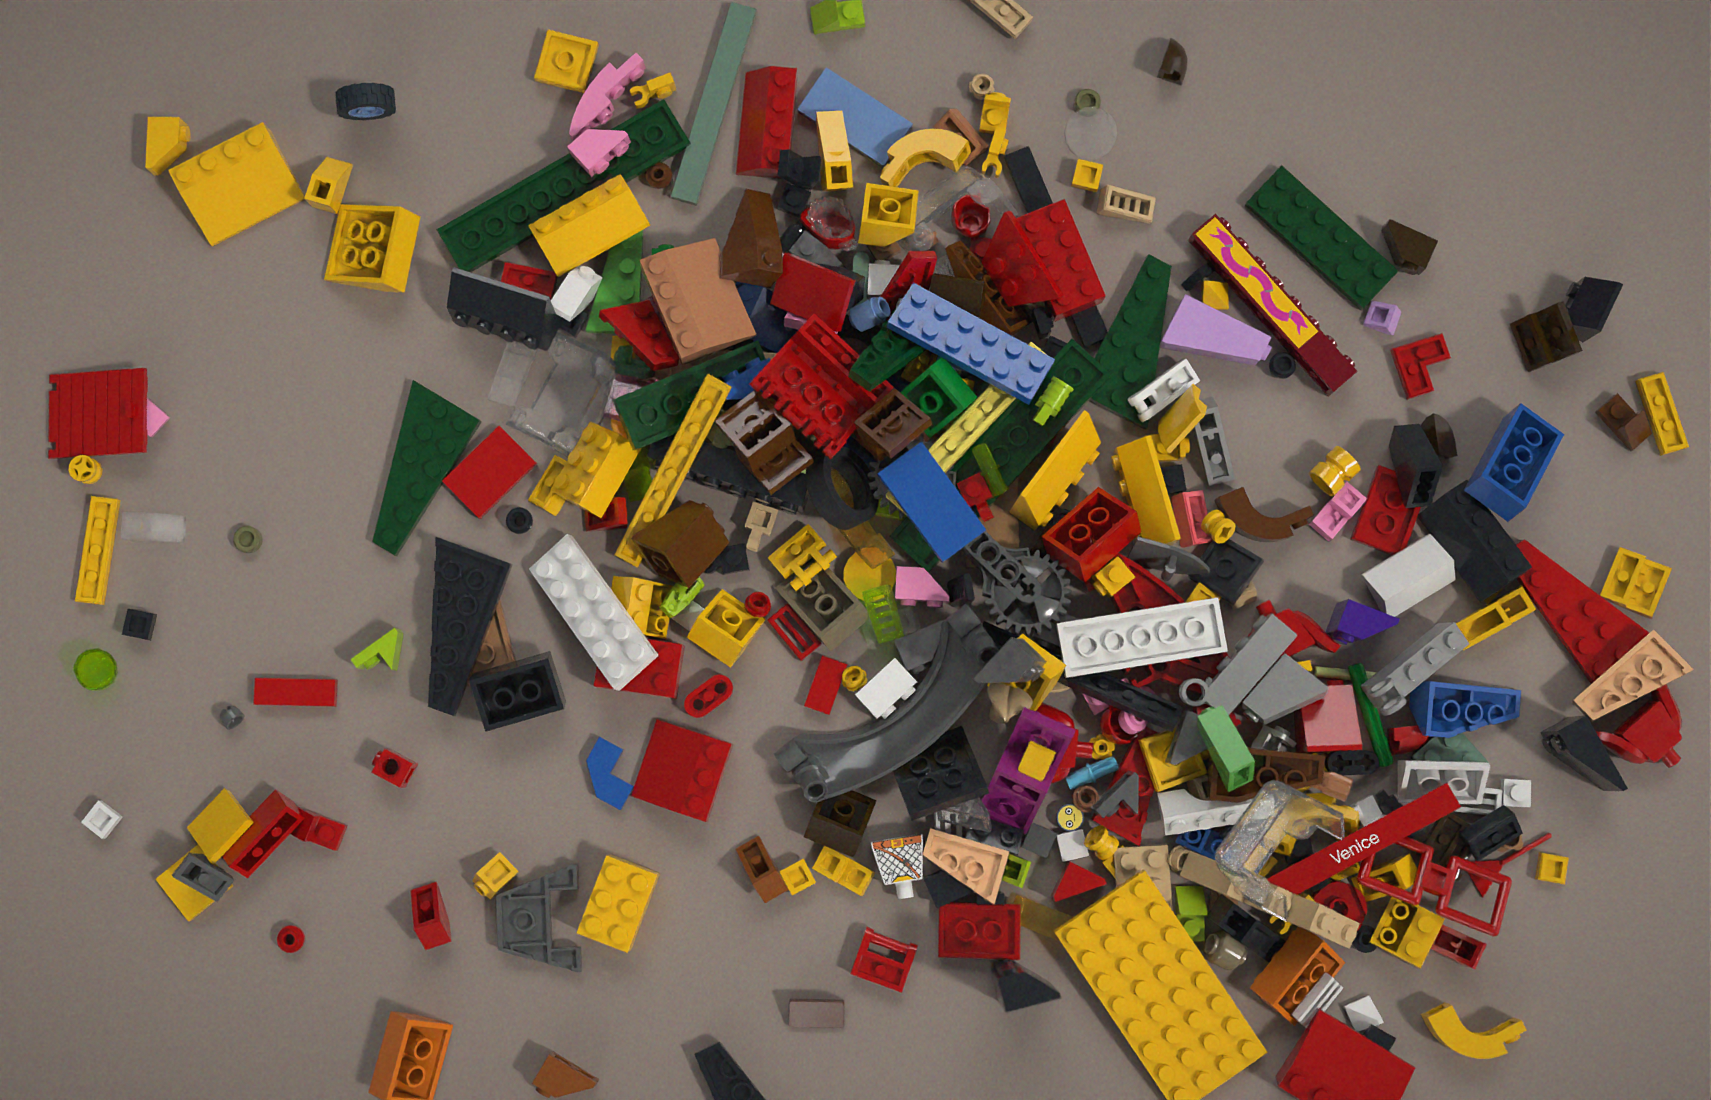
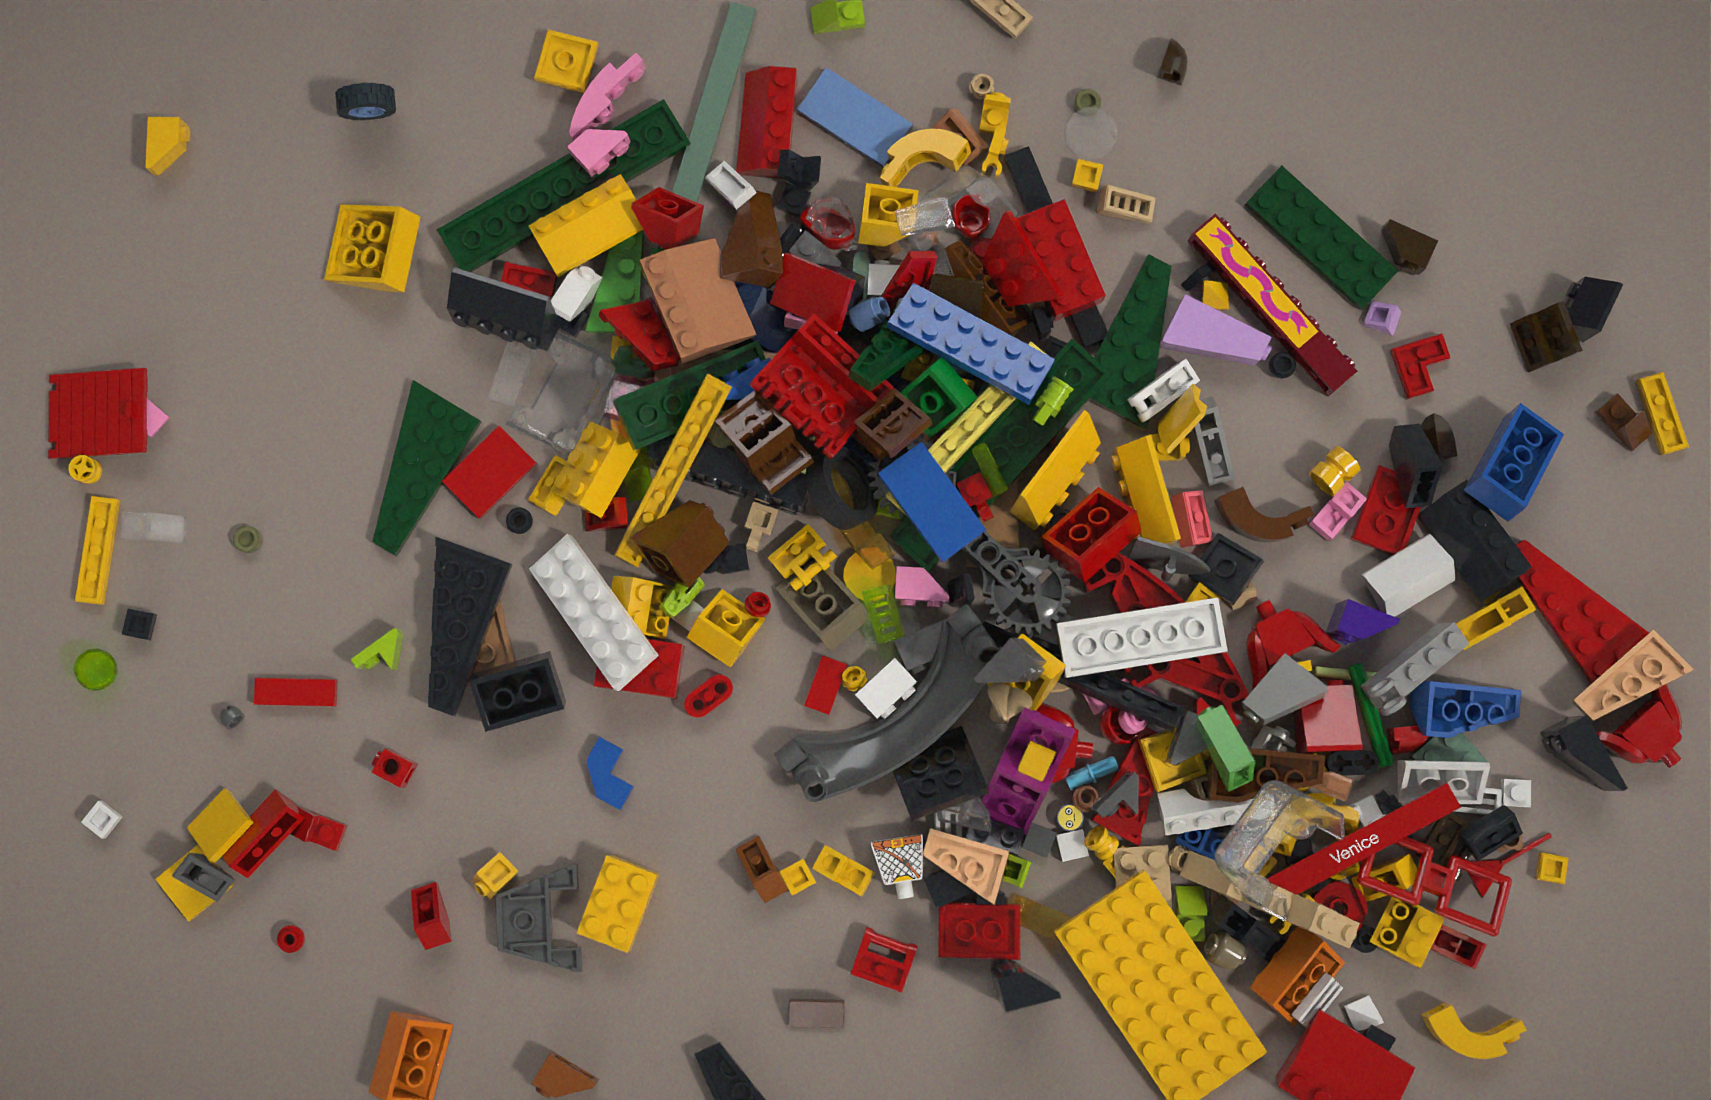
yellow slope [168,122,305,247] -> none
yellow slope [304,157,353,214] -> none
yellow plate [630,72,676,109] -> none
red slope [631,719,733,822] -> none
reddish brown plate [646,162,672,189] -> none
red tile [767,603,822,661] -> none
dark brown slope [804,790,877,858] -> none
yellow slope [816,110,853,192] -> none
red slope [1051,861,1107,902] -> none
yellow plate [1089,734,1115,760] -> none
yellow bracket [1092,556,1135,598] -> none
black plate [1161,464,1187,494] -> none
light grey hinge [1179,614,1298,715] -> none
yellow wheel [1201,510,1235,544] -> none
yellow slope [1600,547,1672,619] -> none
none -> red slope [631,187,704,250]
none -> white tile [705,161,756,210]
none -> clear slope [895,195,955,236]

